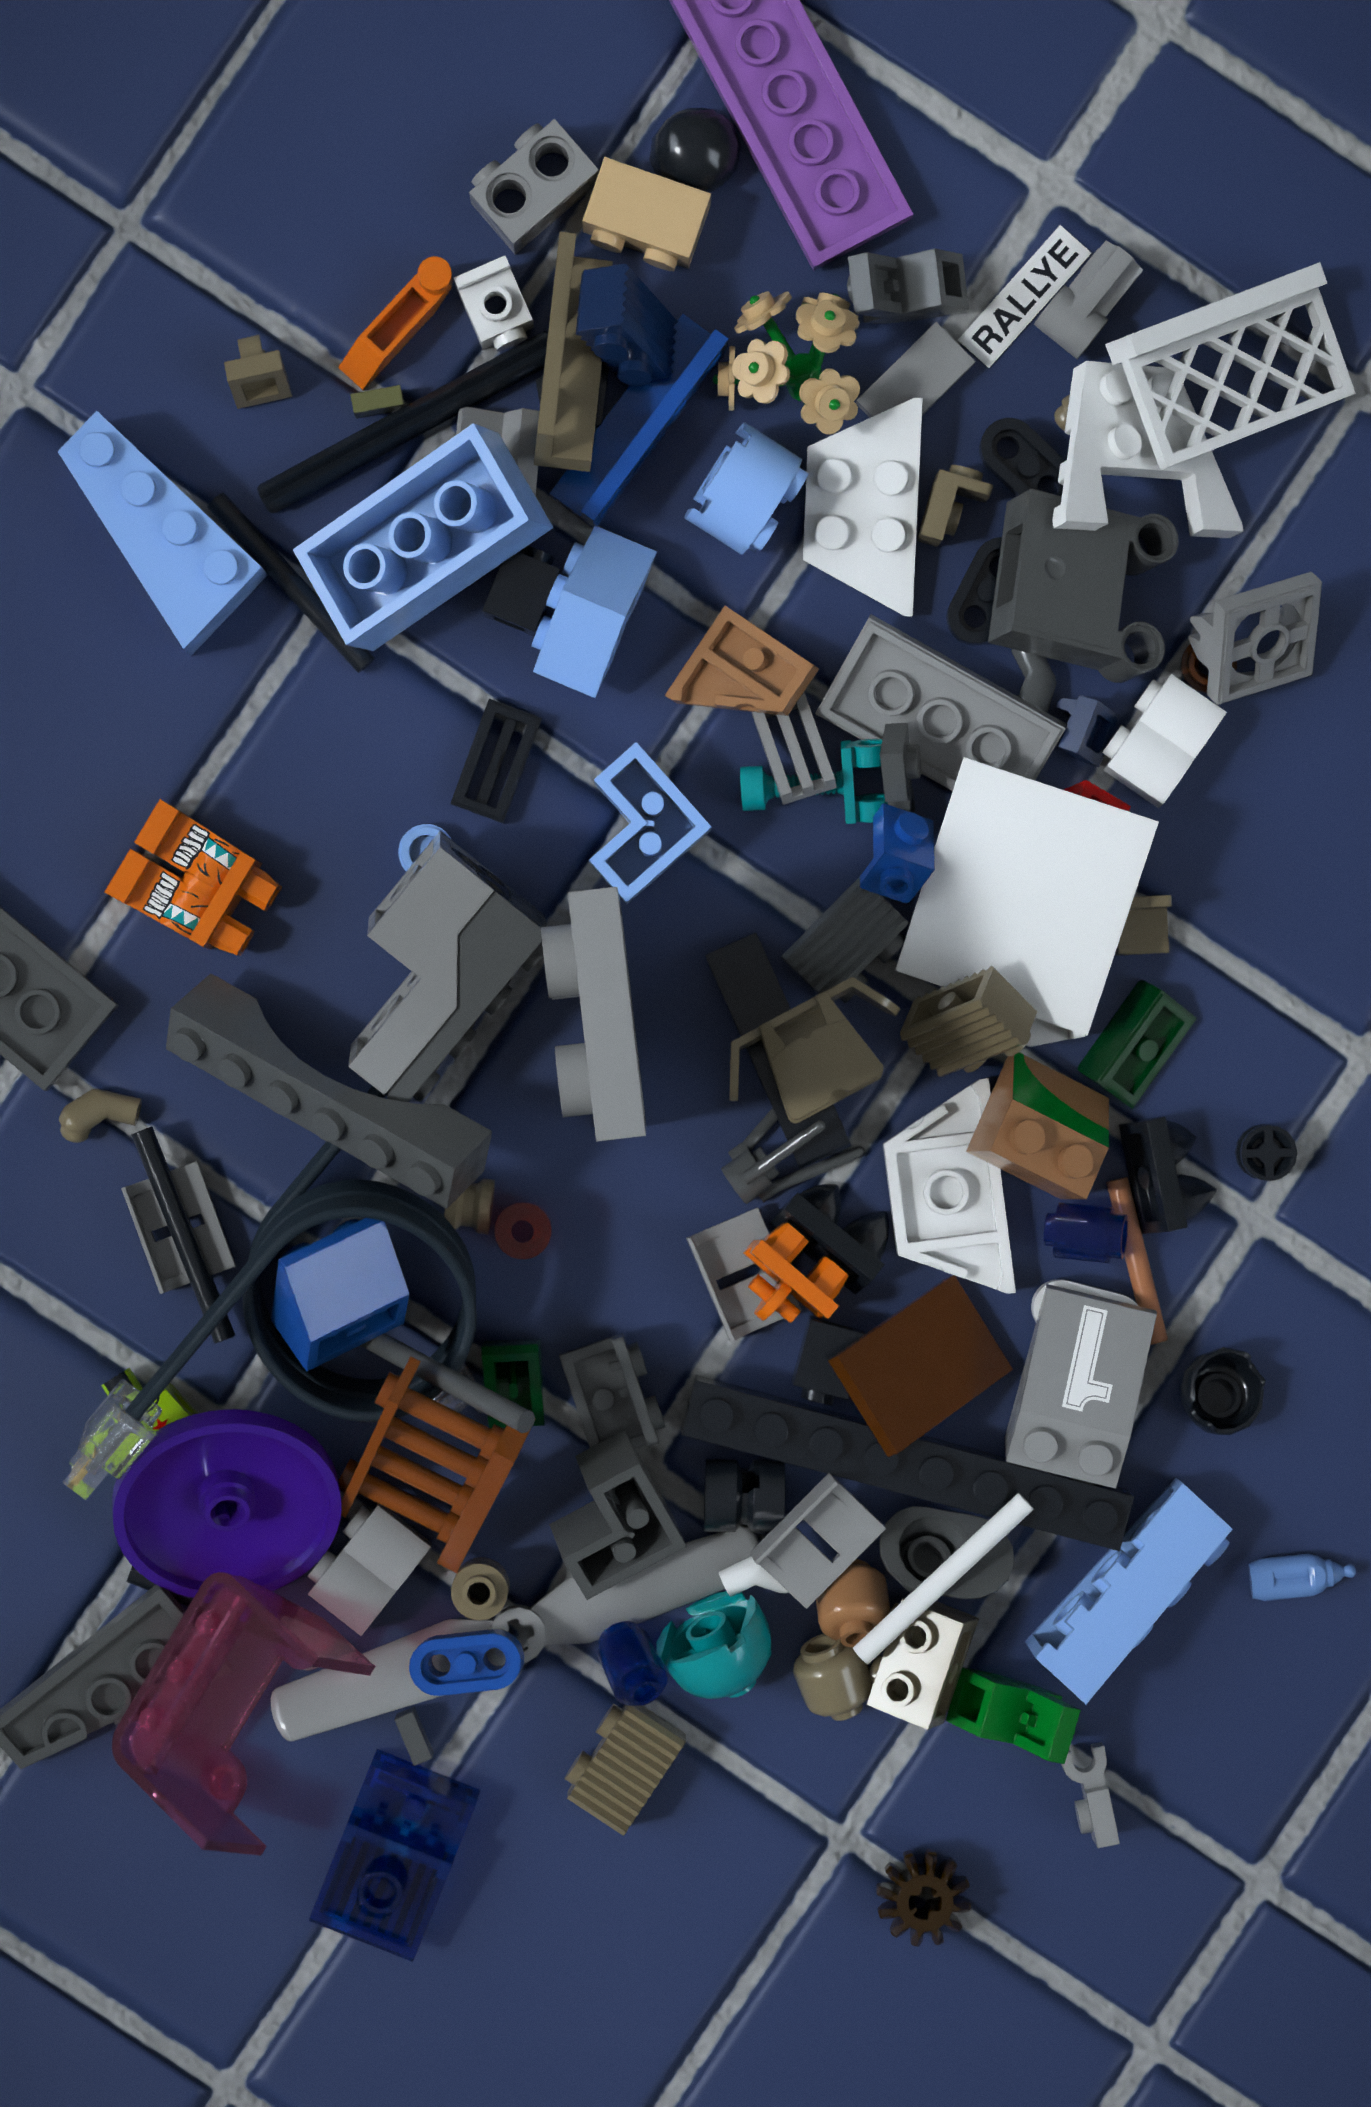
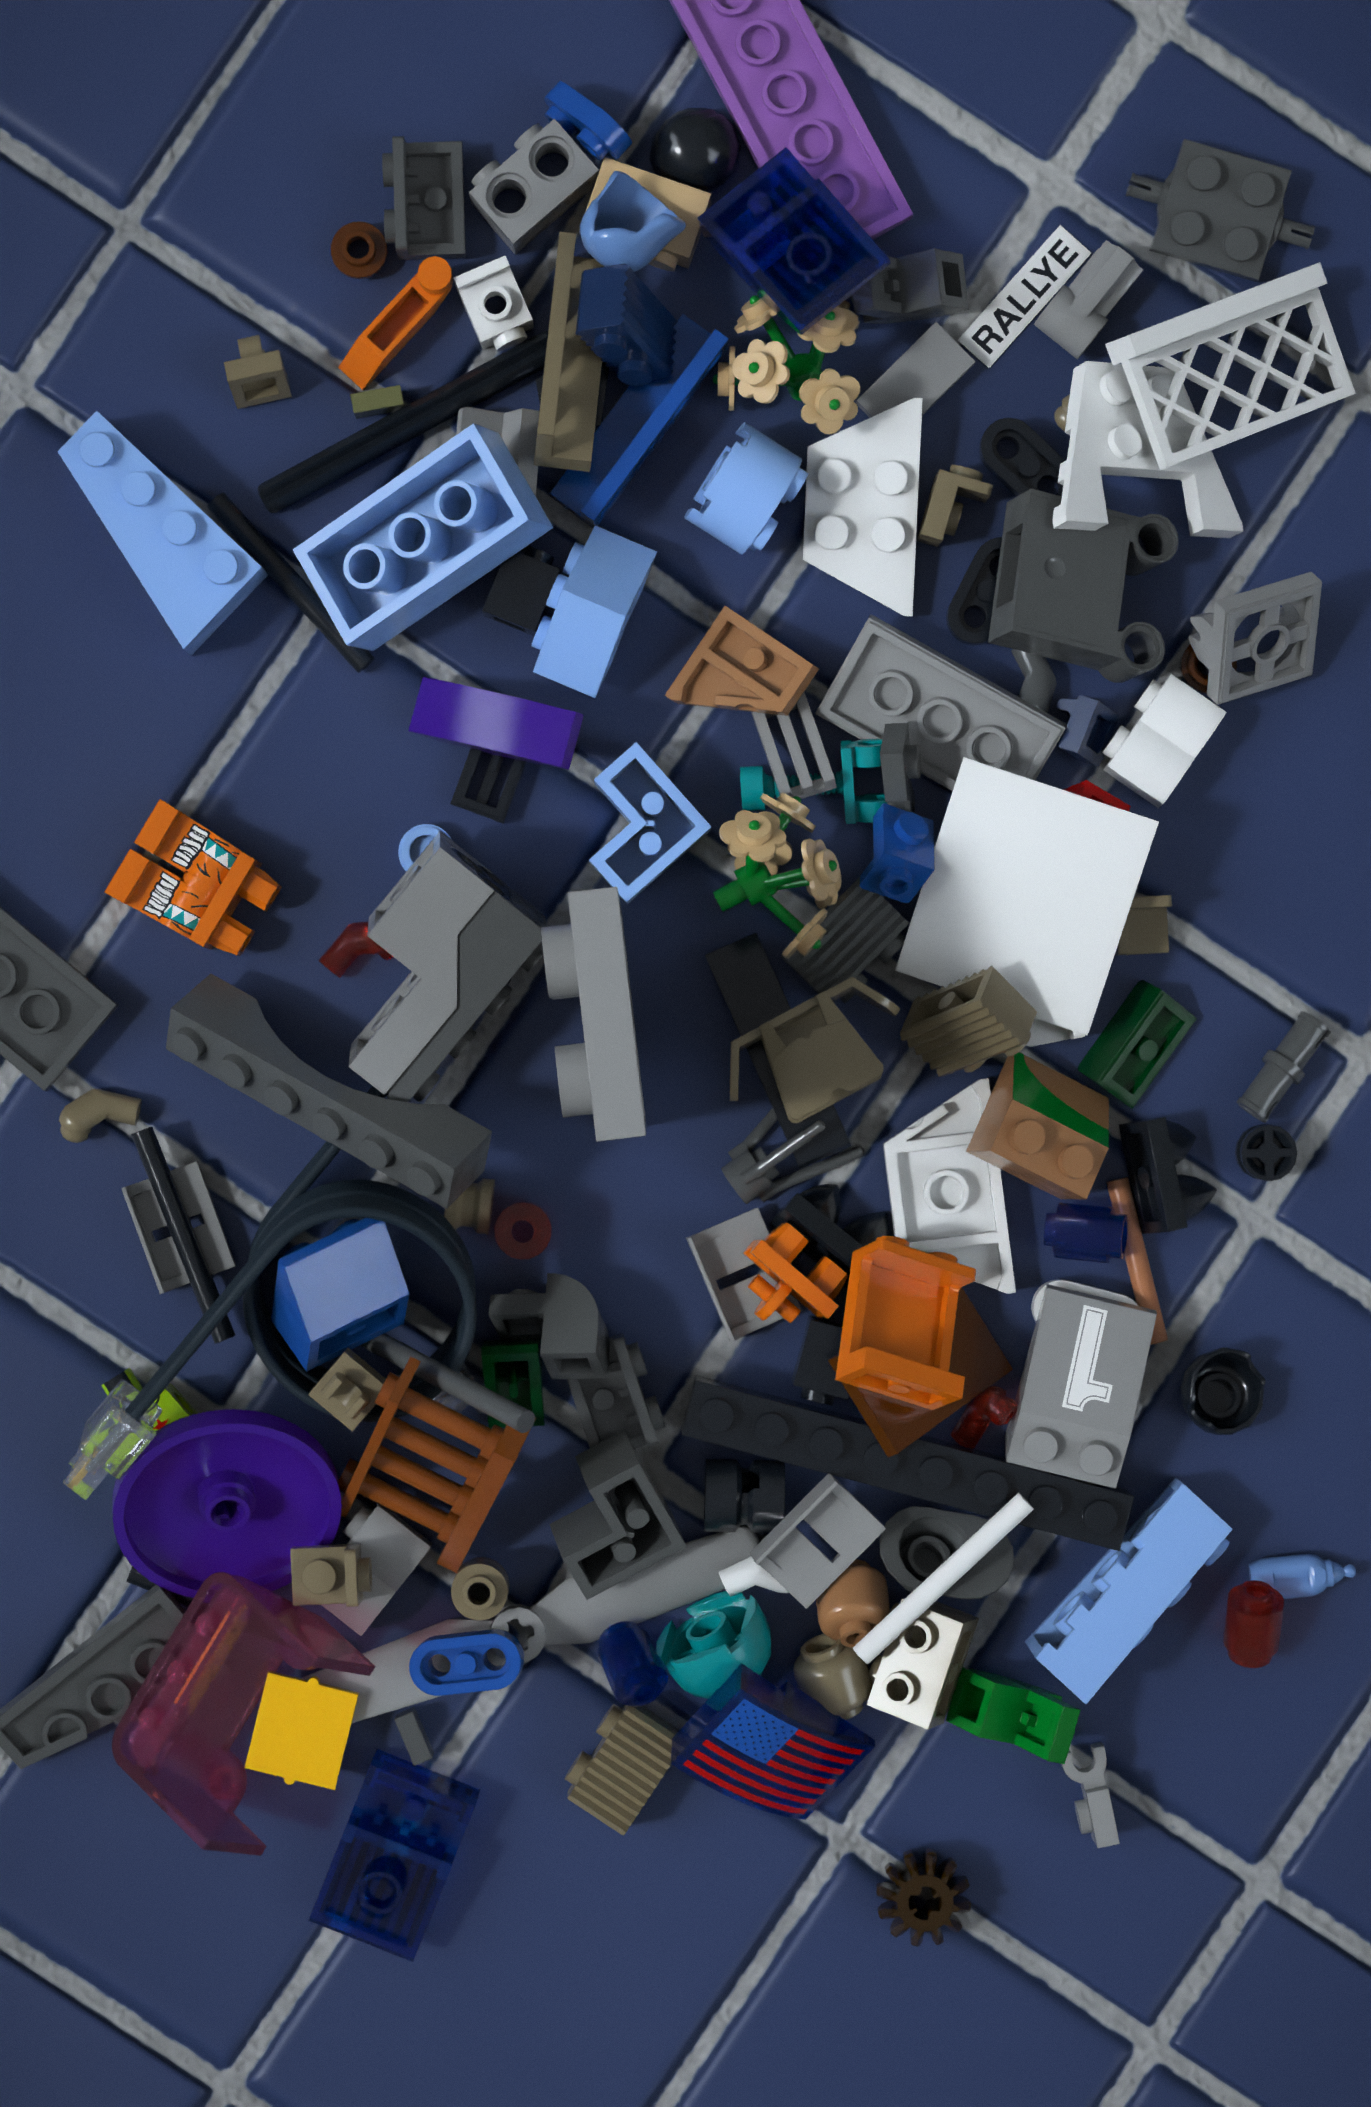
none -> yellow piece [244,1671,359,1790]
none -> dark tan bracket [290,1543,372,1607]
none -> dark tan tile [308,1347,386,1432]
none -> clear red arm [318,921,394,978]
none -> reddish brown plate [331,222,387,279]
none -> dark grey bracket [382,136,466,260]
none -> dark purple slope [408,677,584,770]
none -> dark grey brick [489,1273,610,1379]
none -> blue plate [544,81,632,161]
none -> medium blue hair [580,171,686,272]
none -> clear blue slope [671,1663,875,1820]
none -> clear blue slope [697,147,891,335]
none -> tan plant [713,792,842,959]
none -> orange panel [835,1236,976,1410]
none -> clear red arm [950,1386,1017,1449]
none -> dark grey plate [1125,139,1315,282]
none -> clear red brick [1223,1580,1284,1668]
none -> dark grey pin [1236,1011,1331,1123]

